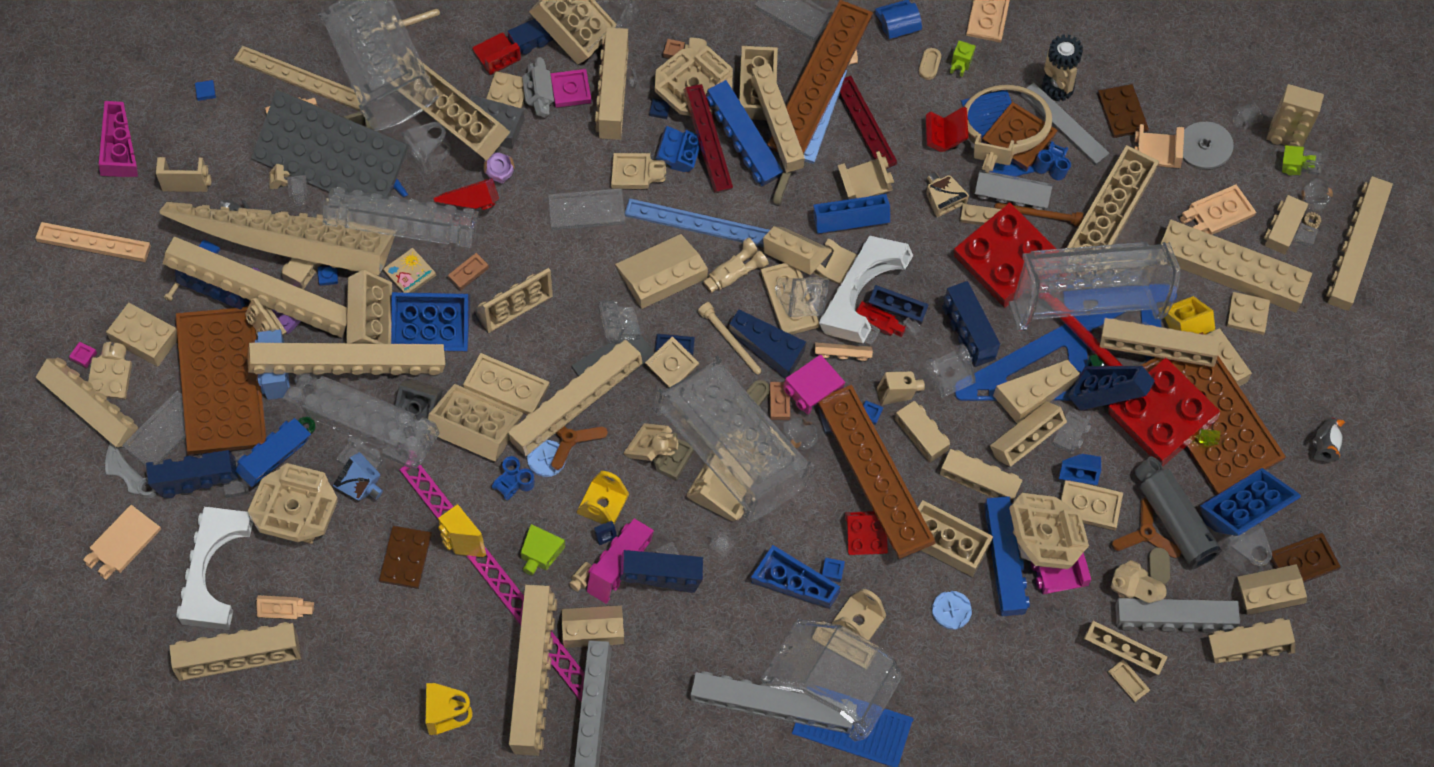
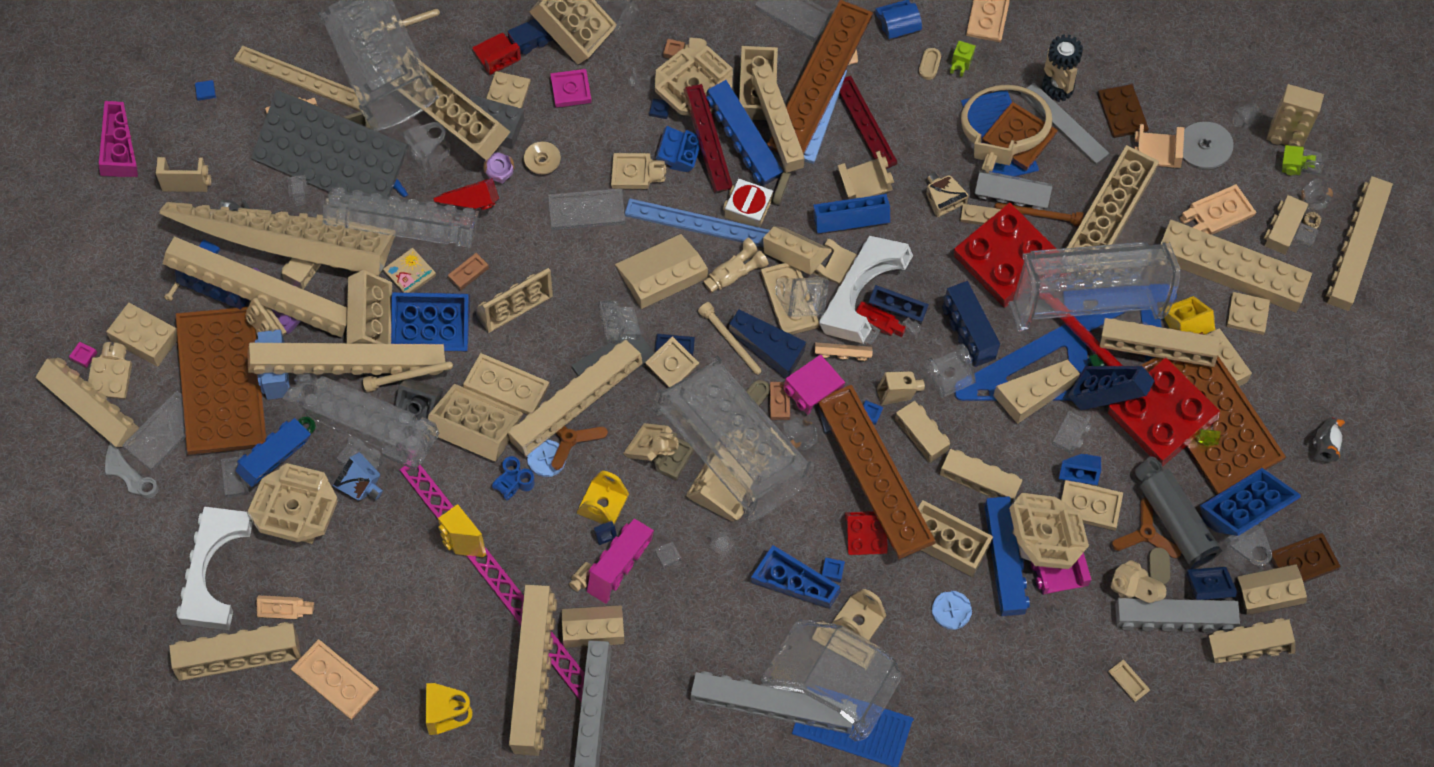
light nougat plate [36,222,151,262] -> none
light nougat tile [83,505,161,580] -> none
dark blue wedge [146,450,238,498] -> none
tan tile [269,164,290,189] -> none
blue plate [318,266,338,286] -> none
reddish brown plate [379,526,432,589] -> none
lime torso [521,524,565,576] -> none
light grey hinge [522,57,554,118] -> none
tan brick [595,28,628,140] -> none
dark blue wedge [620,550,703,593] -> none
red bracket [926,107,968,152] -> none
tan brick [990,401,1067,467] -> none
blue piece [1033,141,1071,181] -> none
tan brick [1084,621,1167,675] -> none
none -> light nougat tile [291,639,379,720]
none -> tan piece [363,361,453,392]
none -> tan dish [524,142,561,174]
none -> piece [723,179,773,228]
none -> dark blue plate [1187,567,1237,600]

